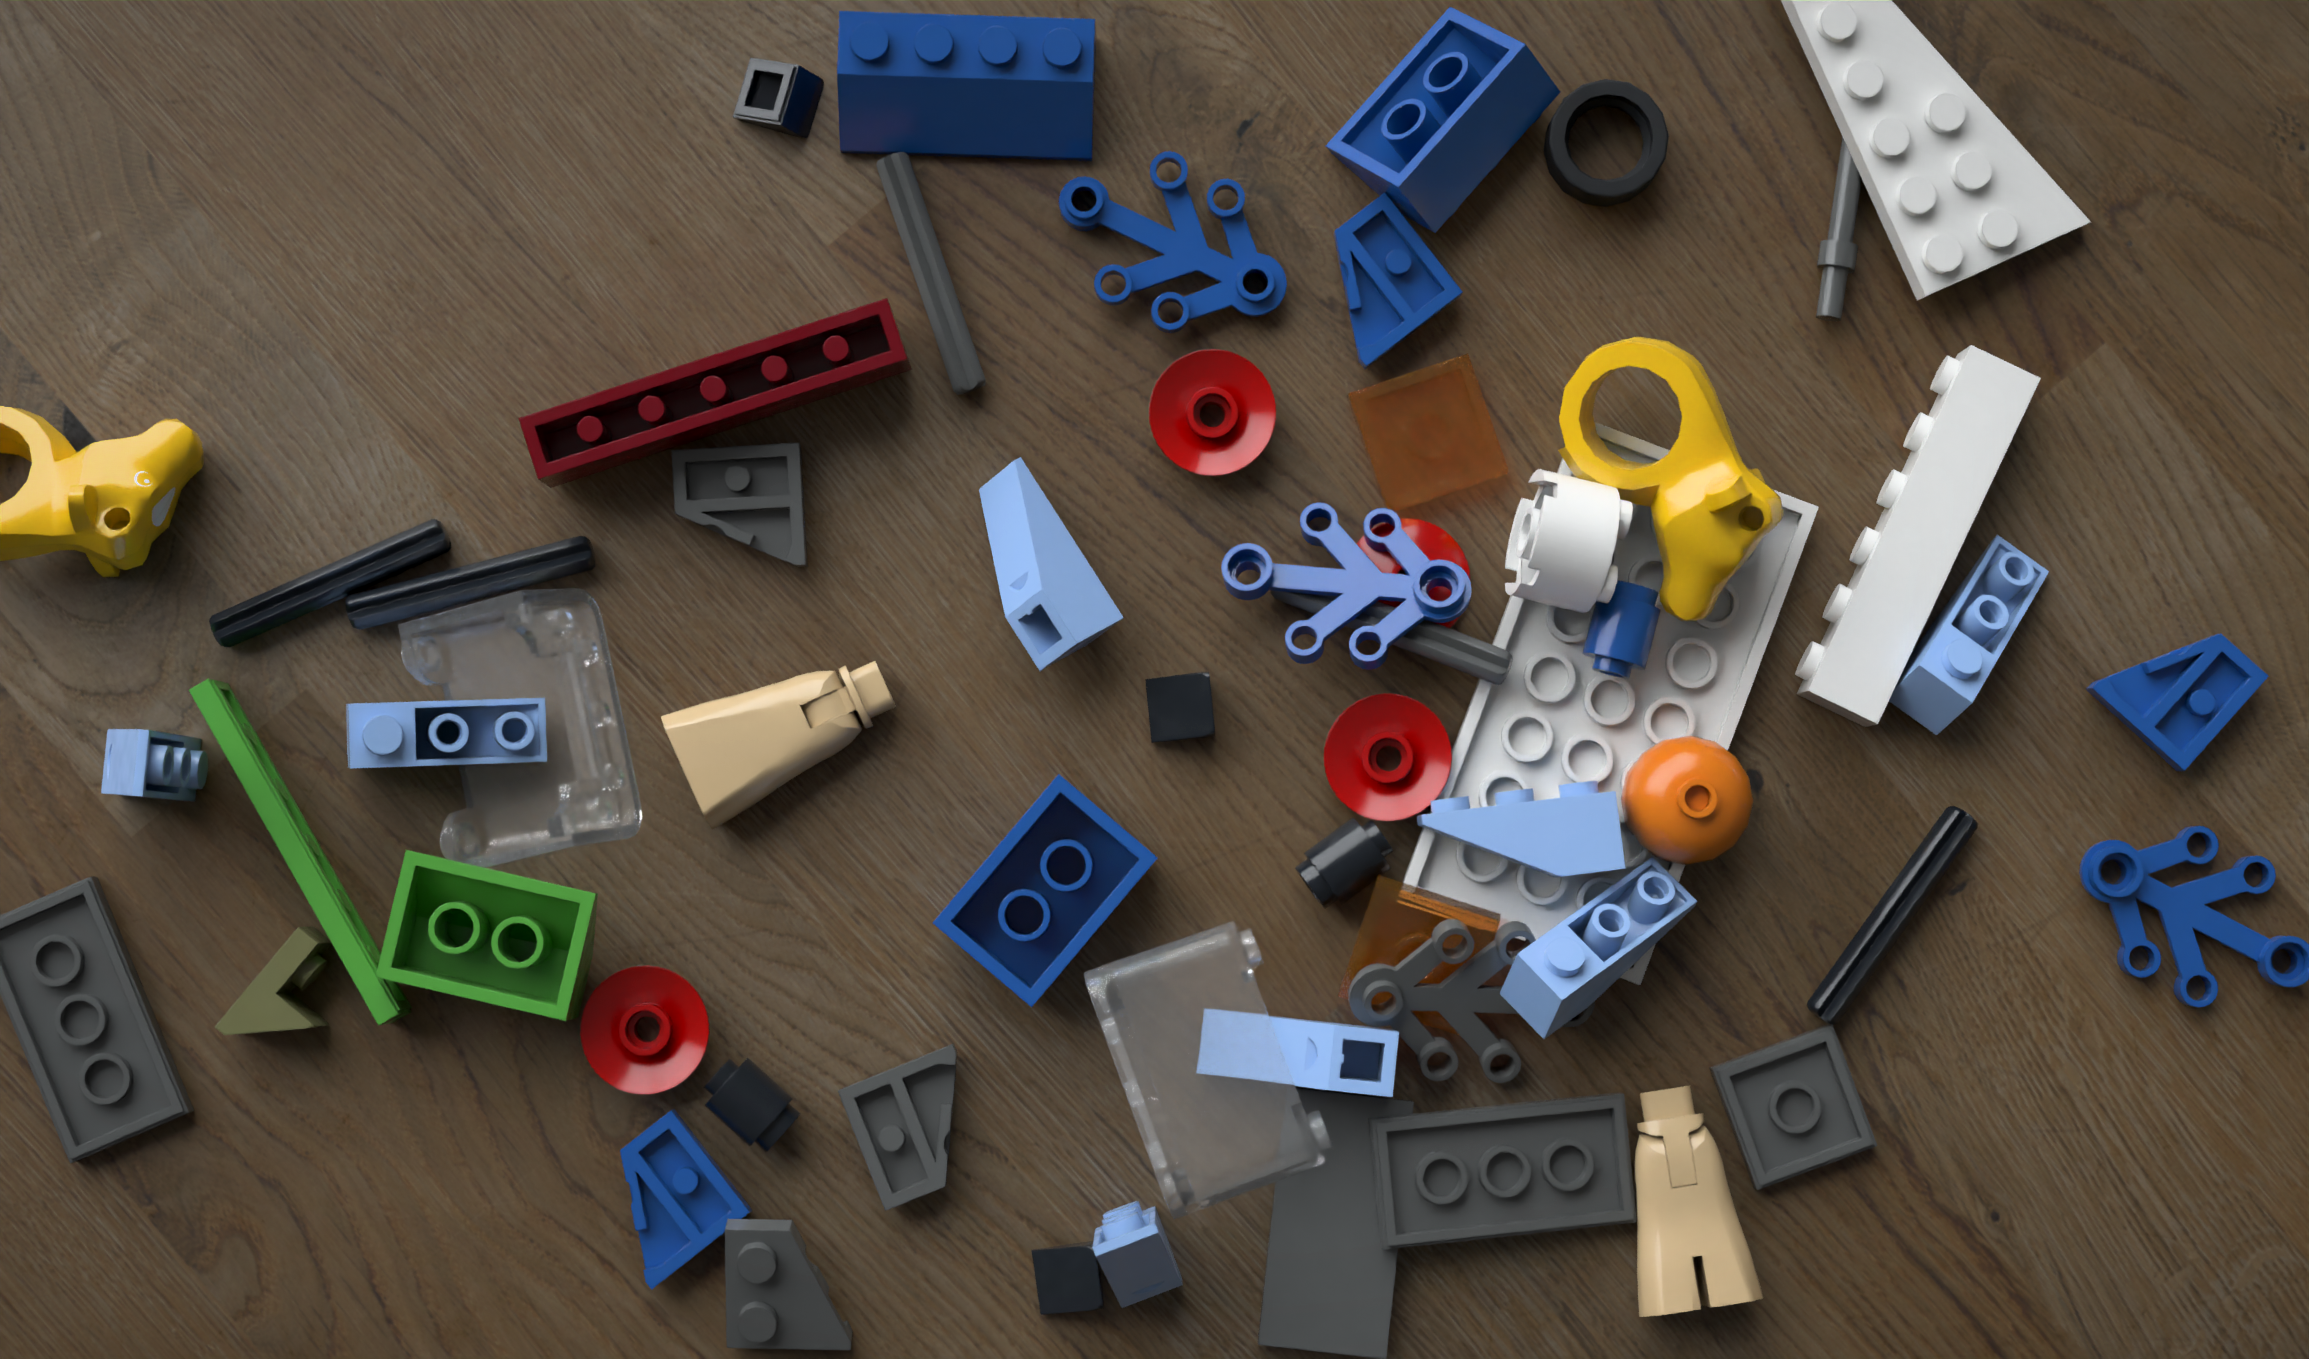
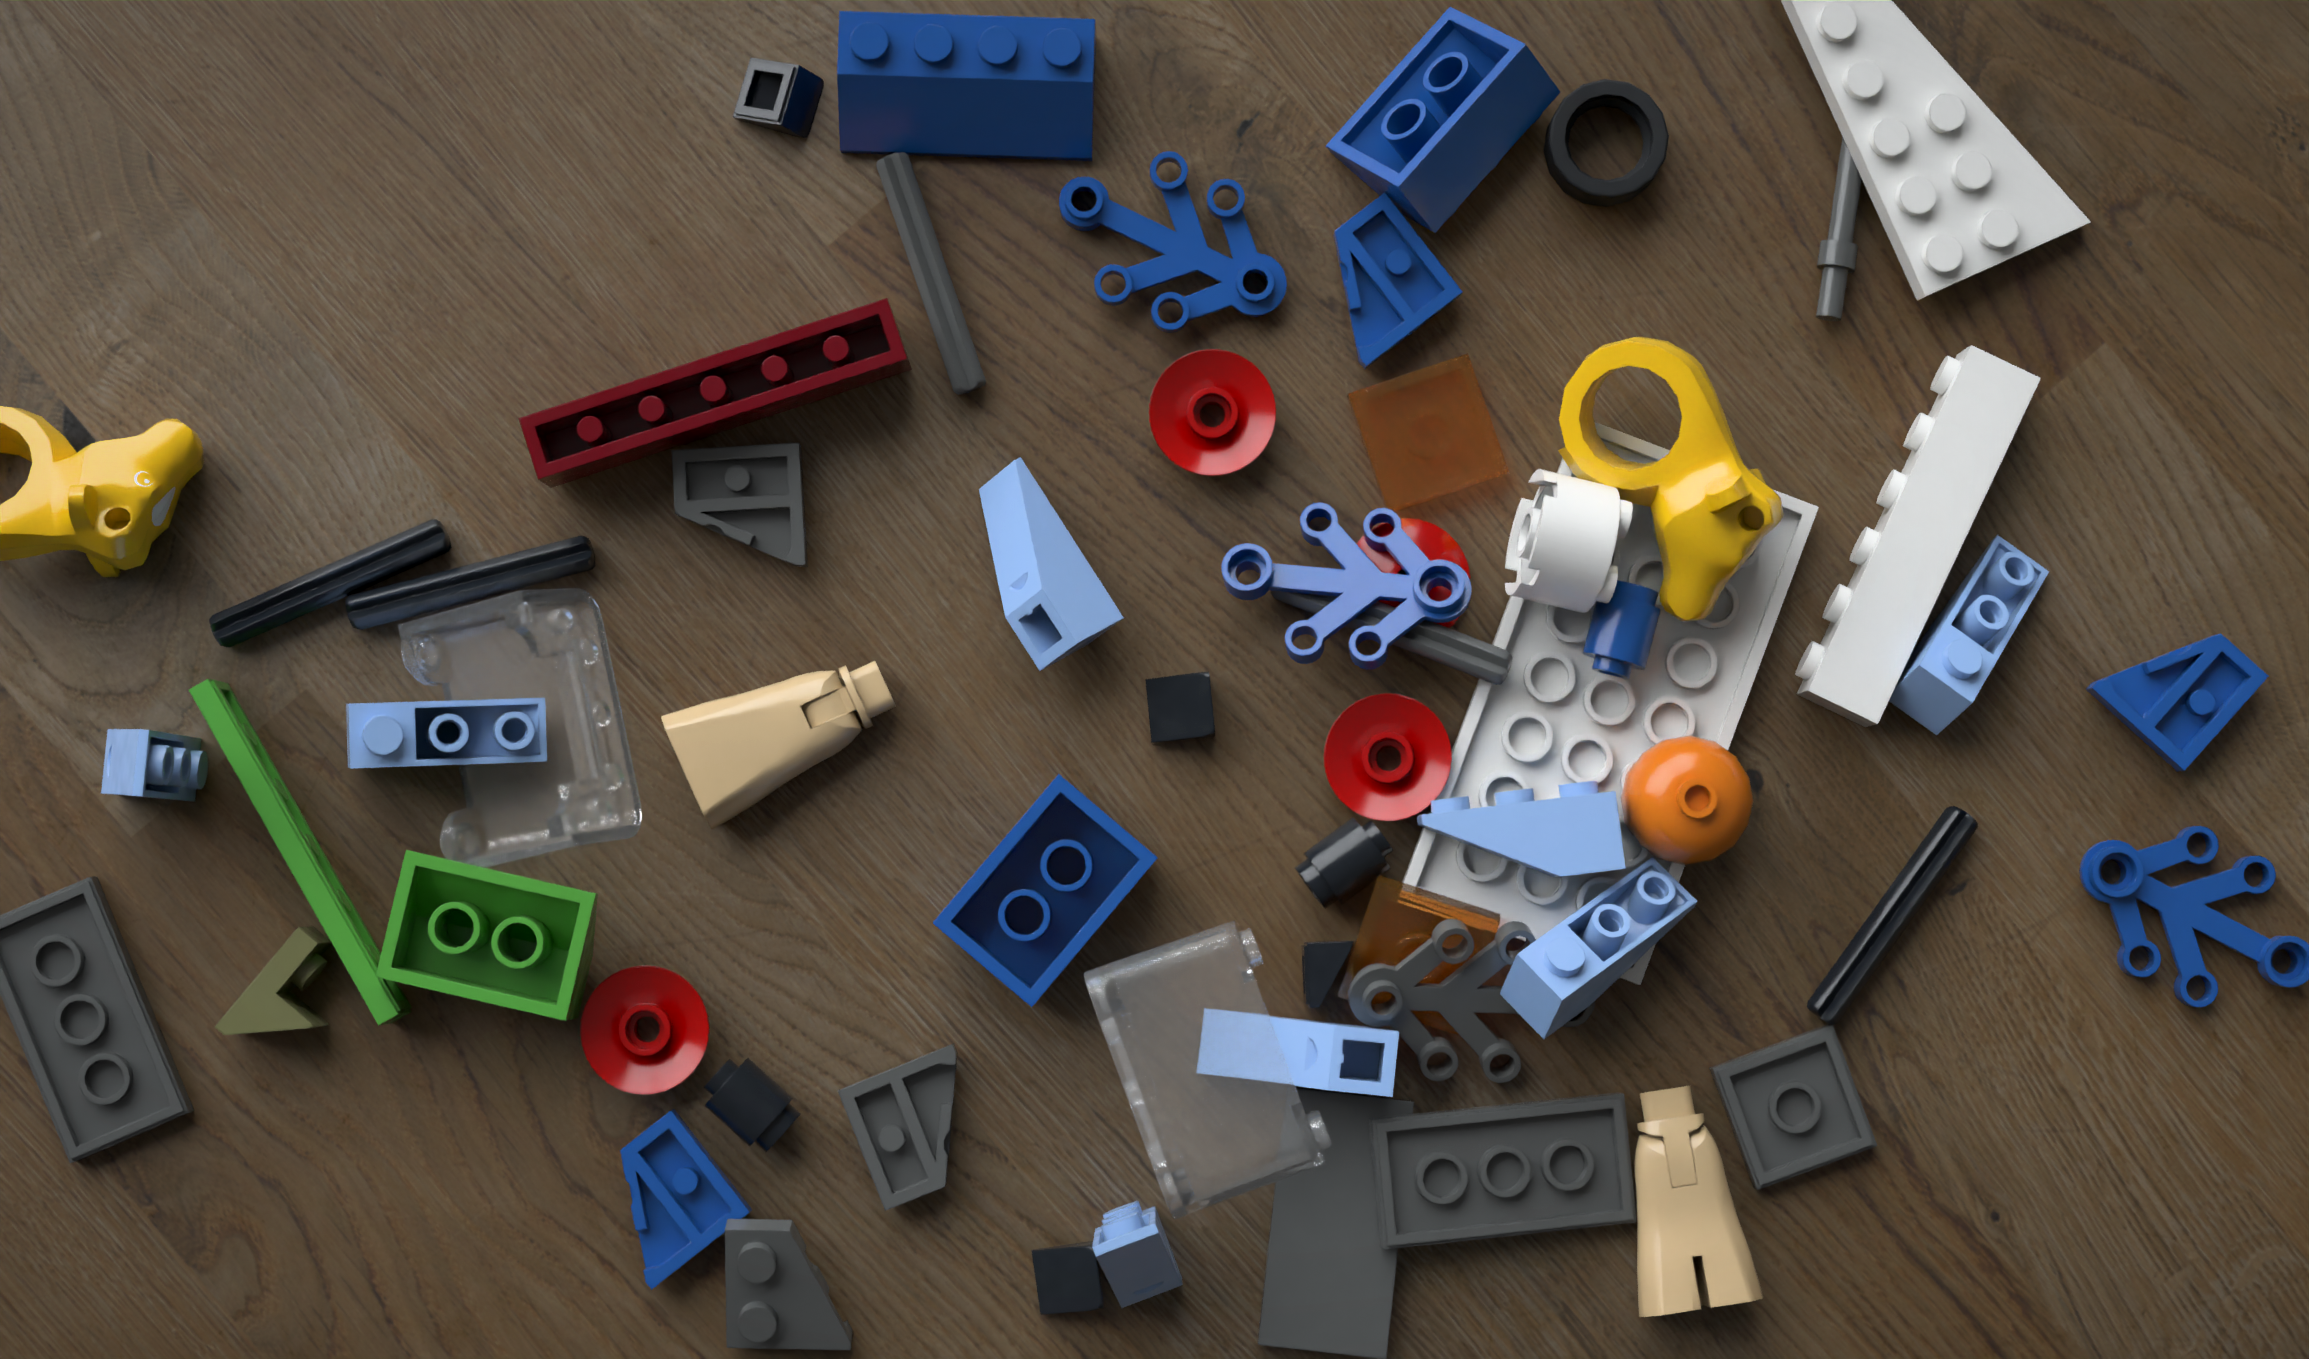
none -> black slope [1301,940,1354,1008]

